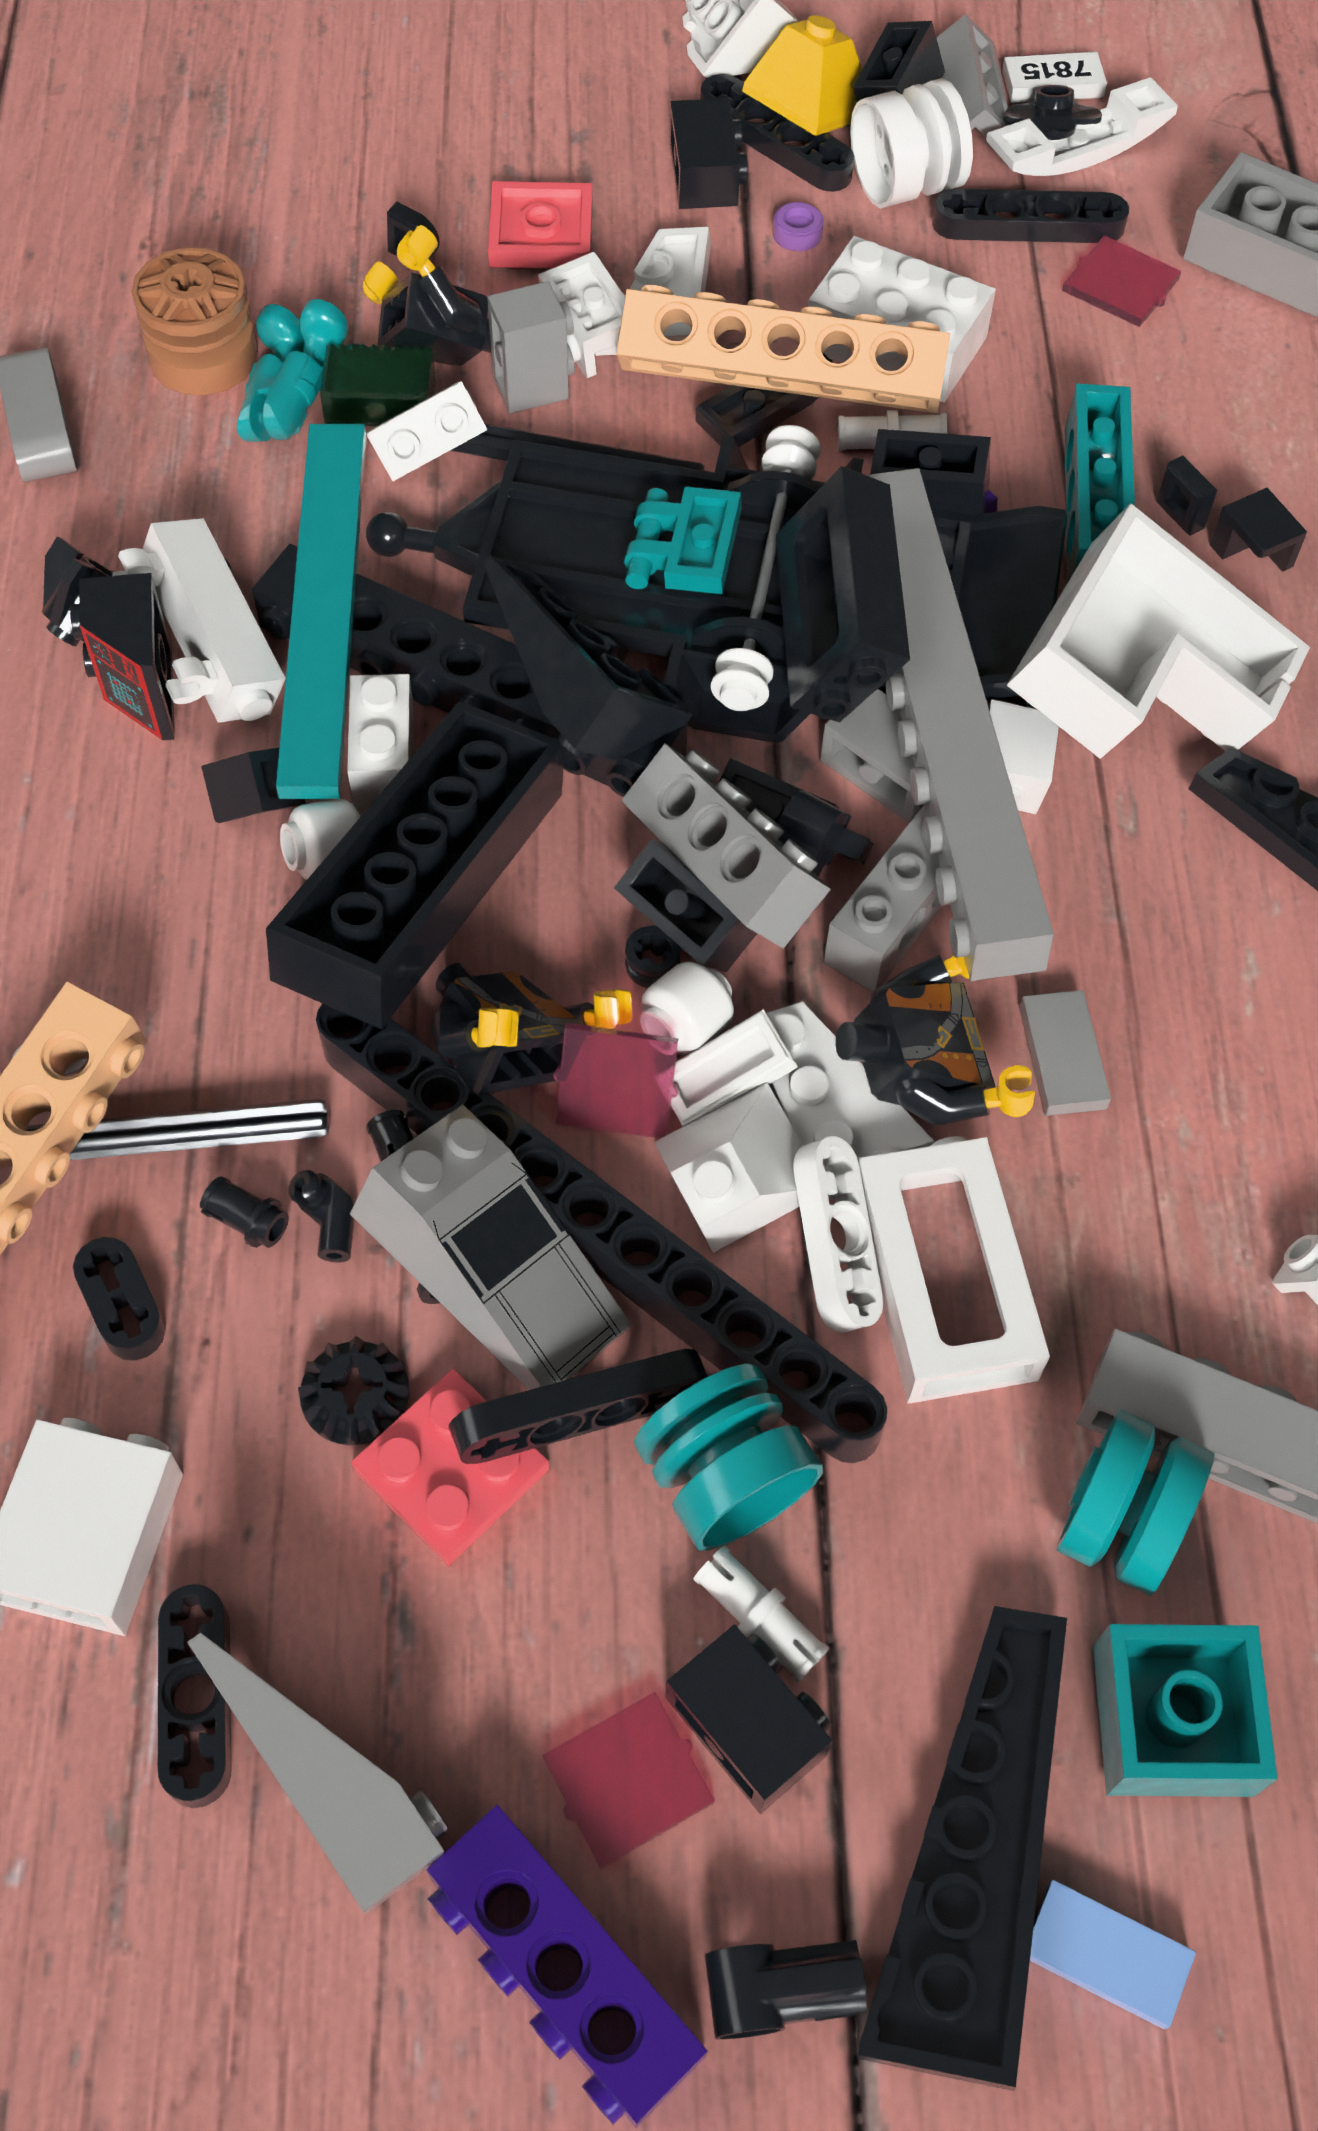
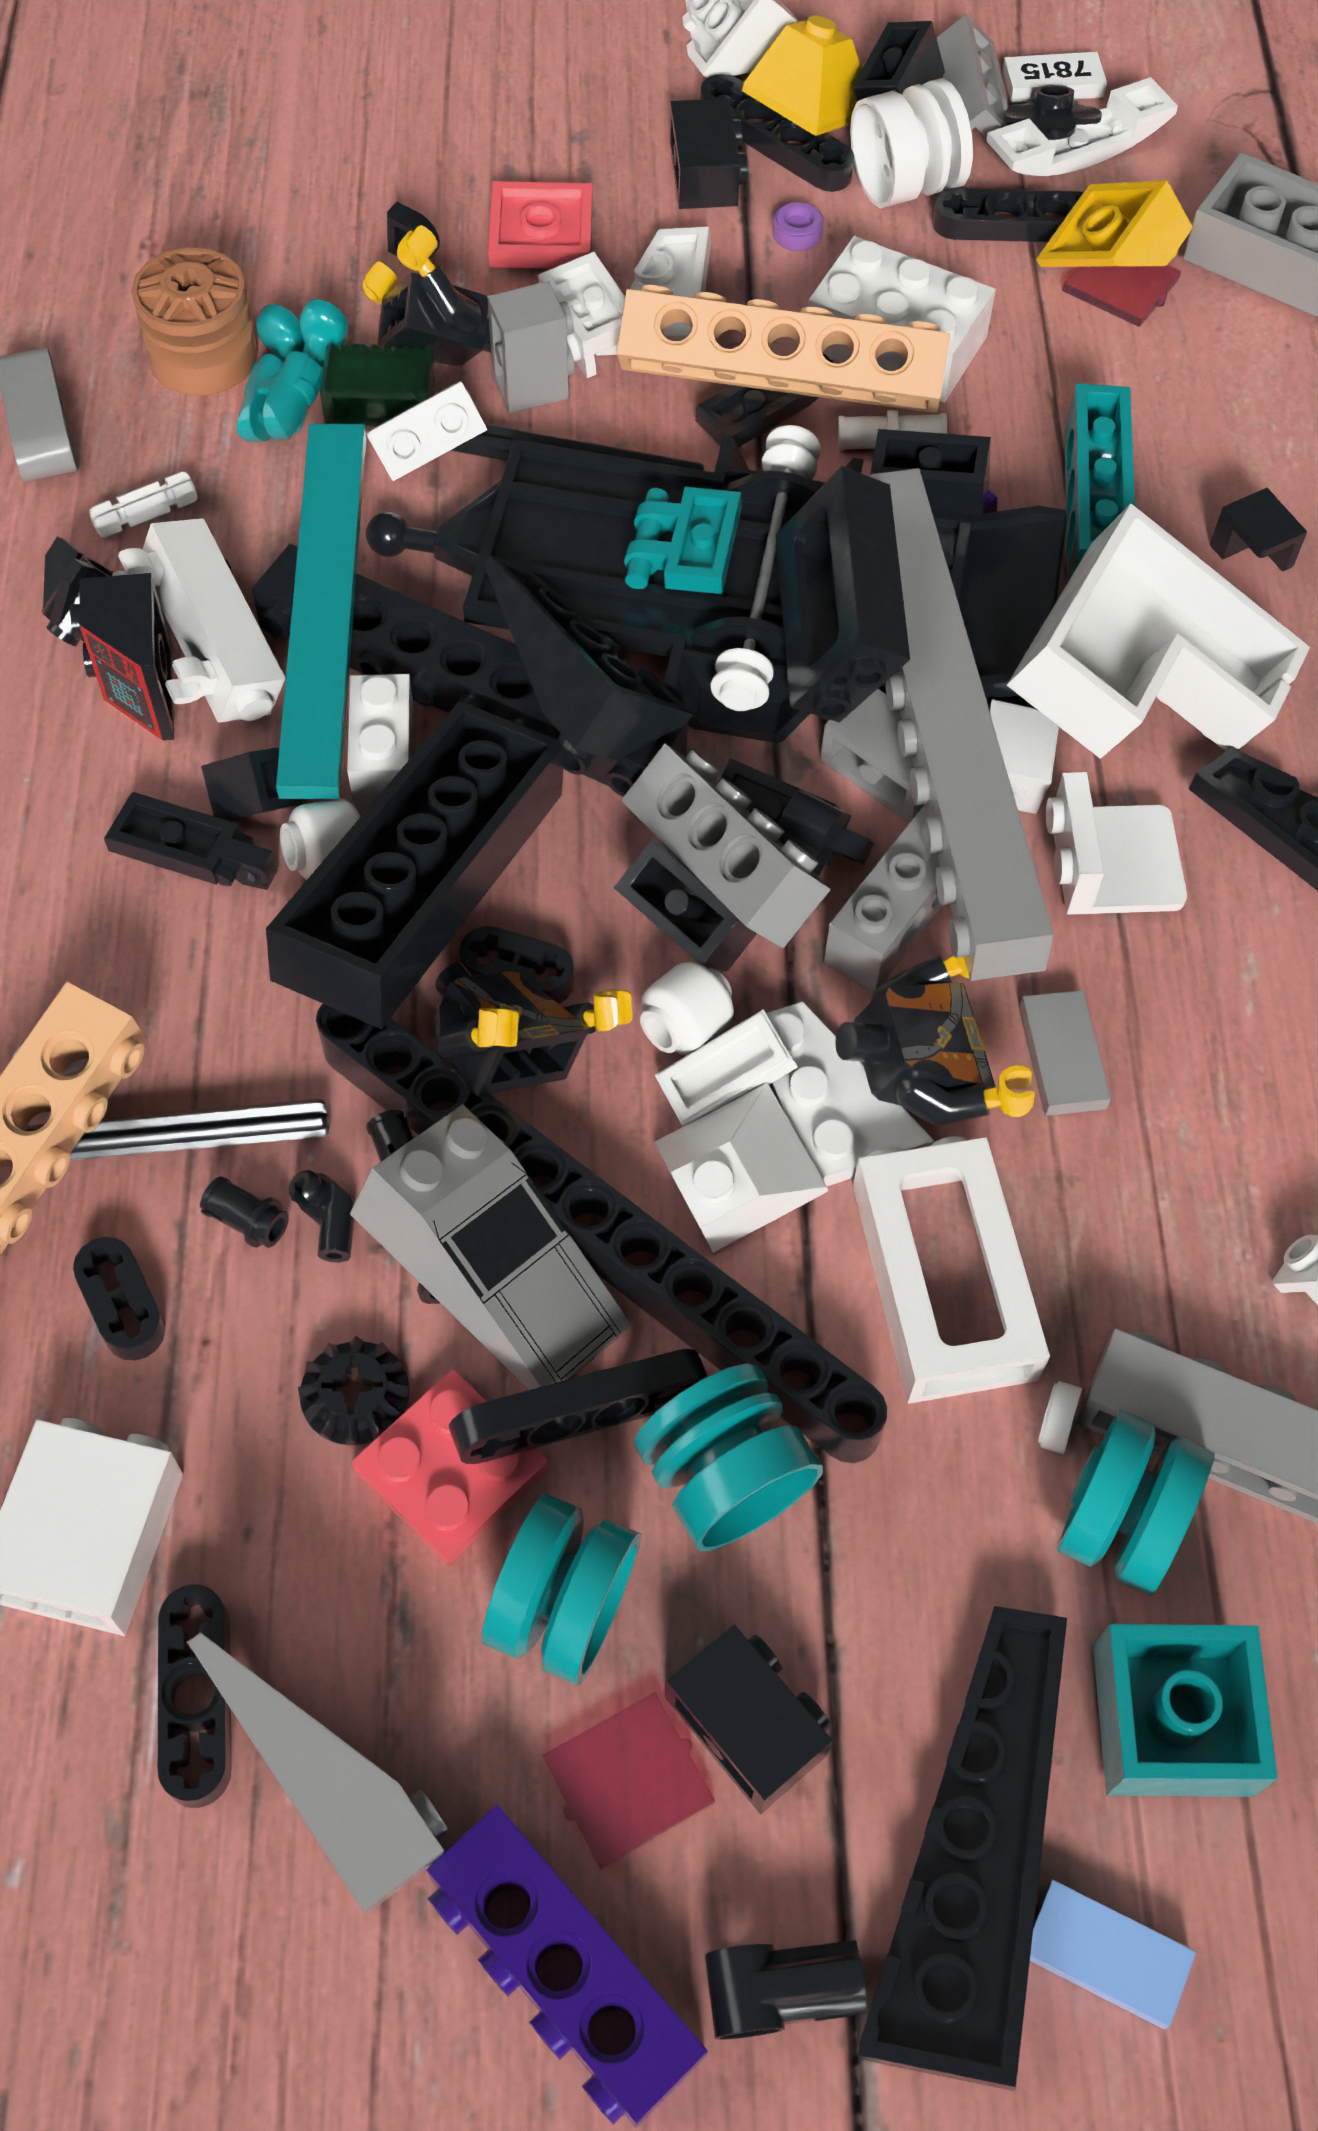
clear pink piece [554,1023,680,1139] -> none
black bush [625,925,681,988] -> none
white pin [693,1545,830,1683] -> none
white beam [793,1136,883,1333] -> none
black tile [1156,455,1217,536] -> none
none -> white axle [89,471,197,538]
none -> black hinge [104,792,278,890]
none -> black beam [459,926,574,1004]
none -> teal wheel [482,1493,642,1685]
none -> yellow slope [1036,180,1193,267]
none -> white tile [1038,1381,1083,1455]
none -> white bracket [1046,772,1187,915]

